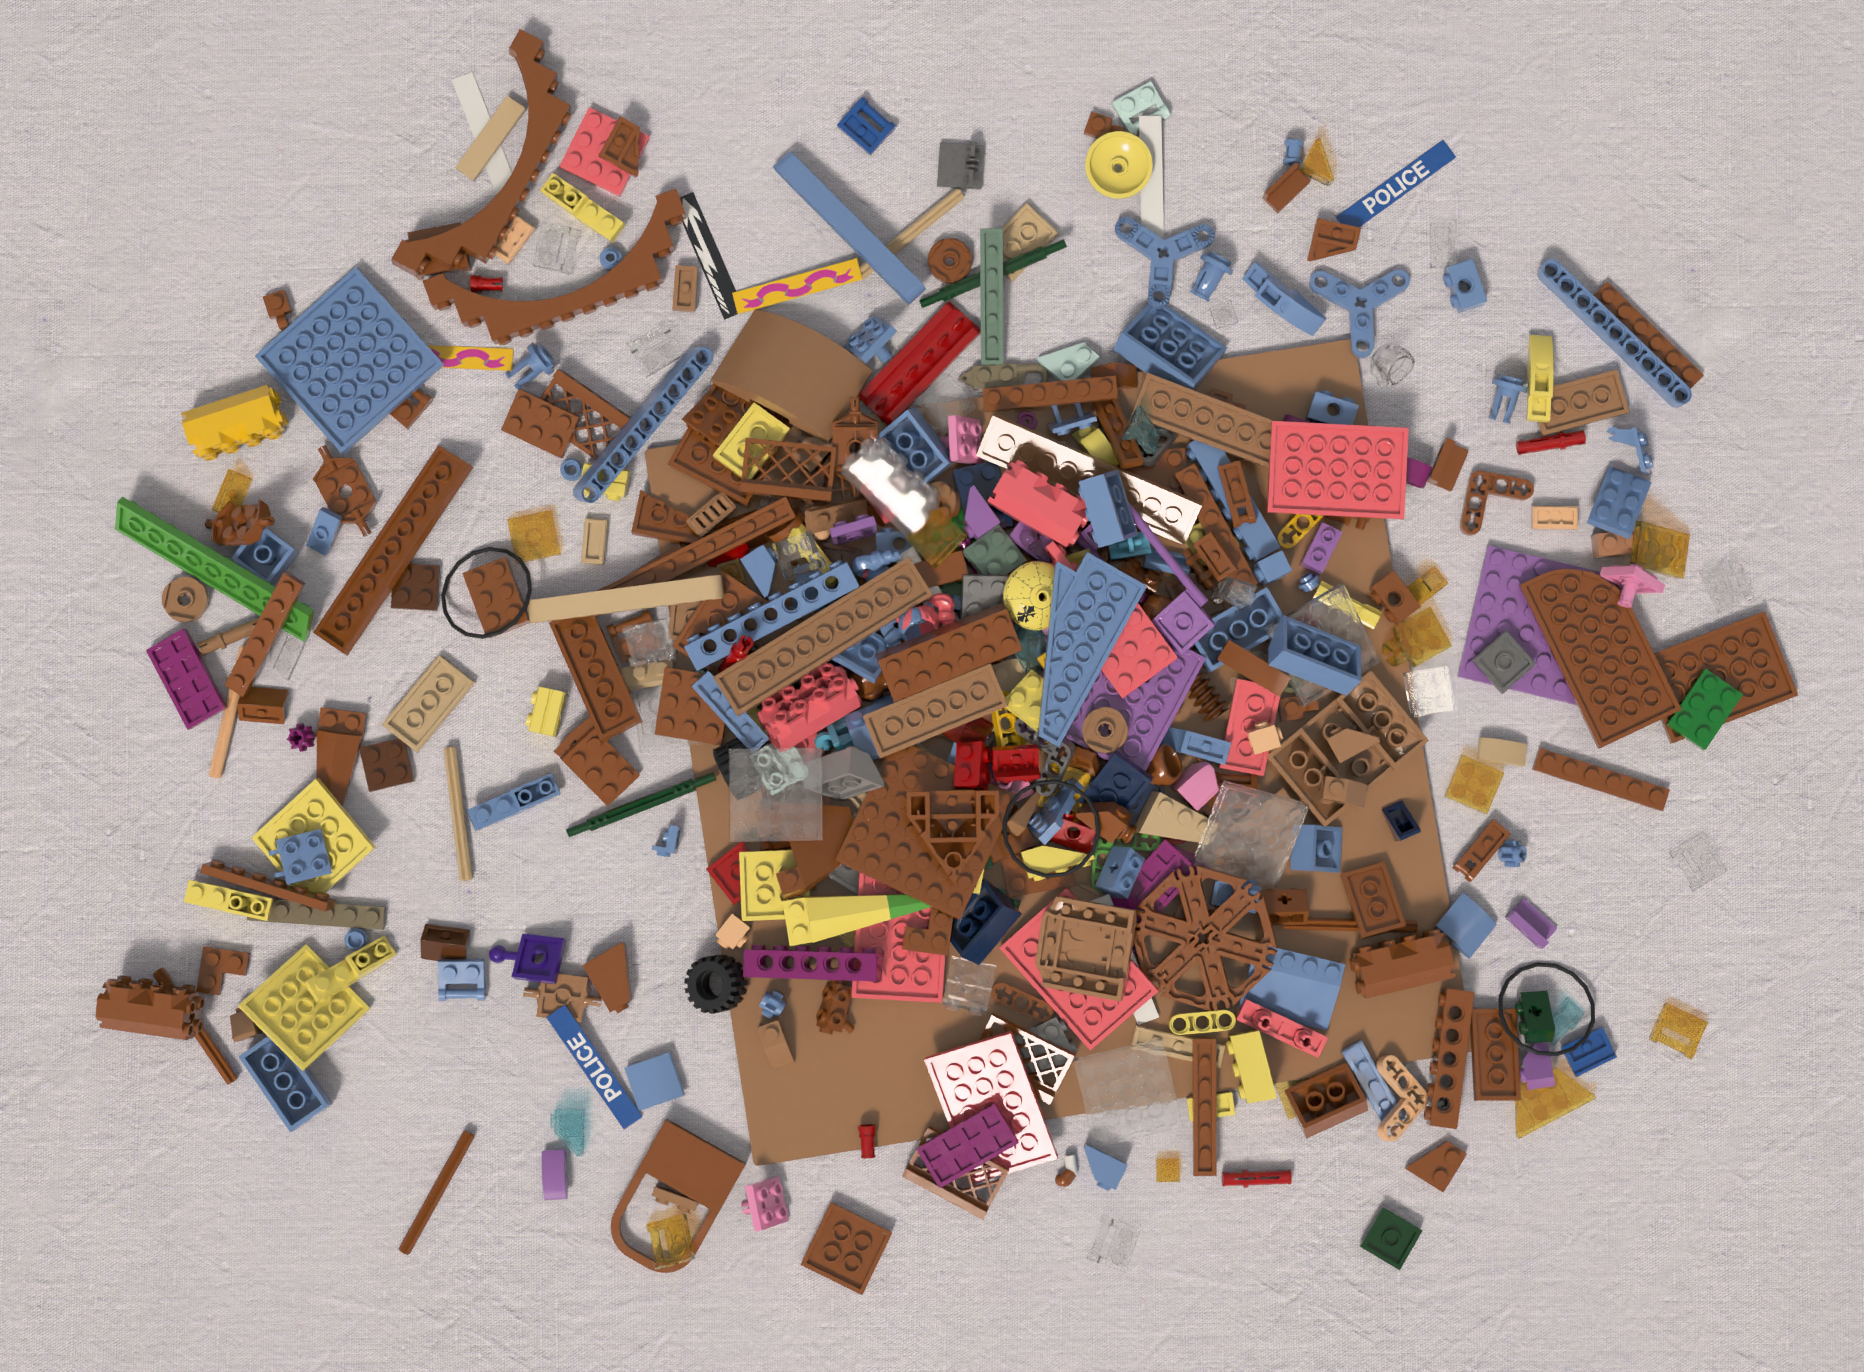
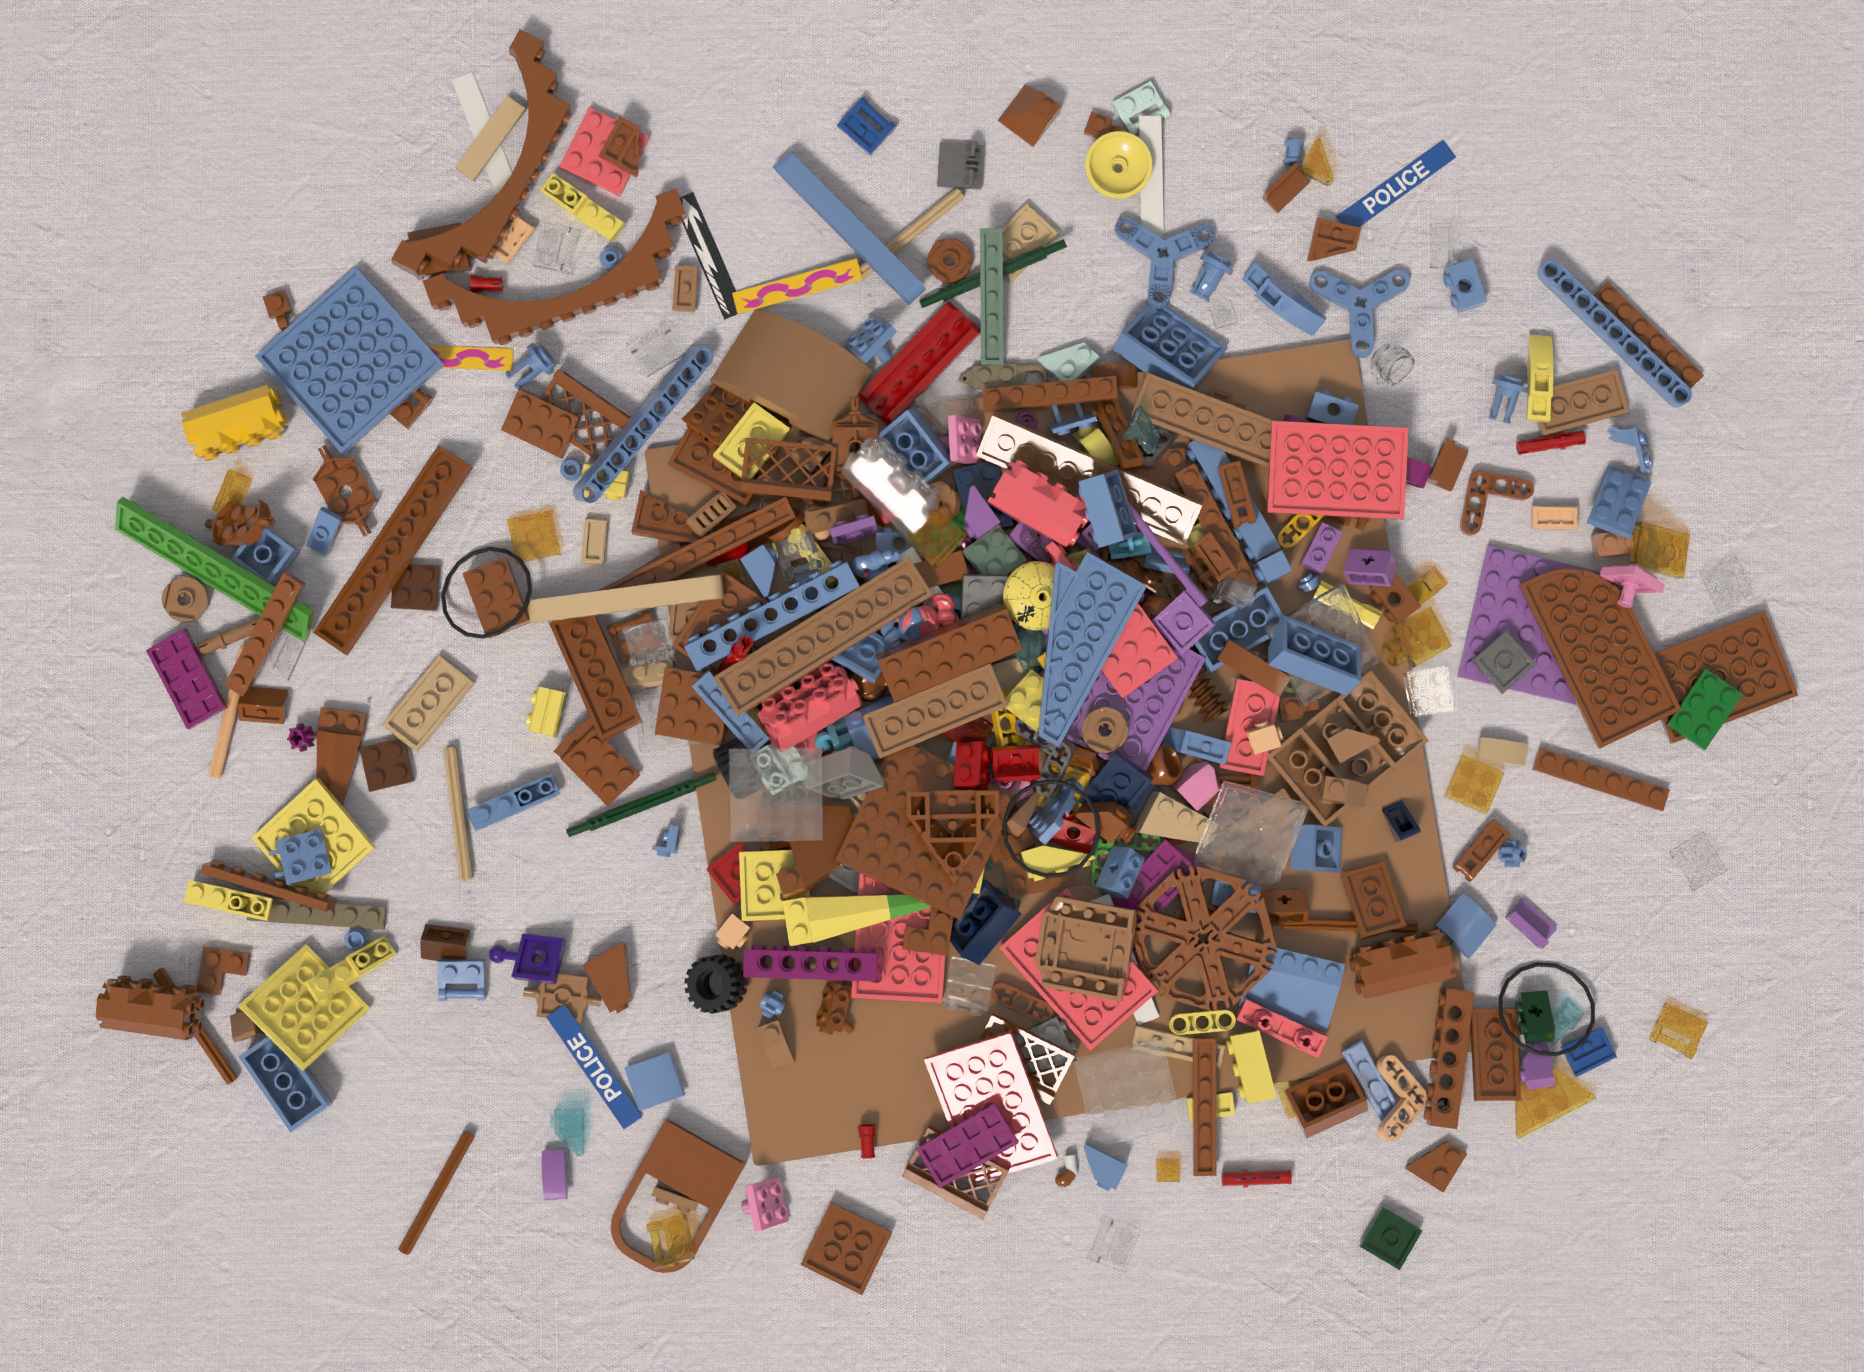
none -> dark orange slope [998,85,1061,147]
none -> medium lavender brick [1343,548,1398,587]

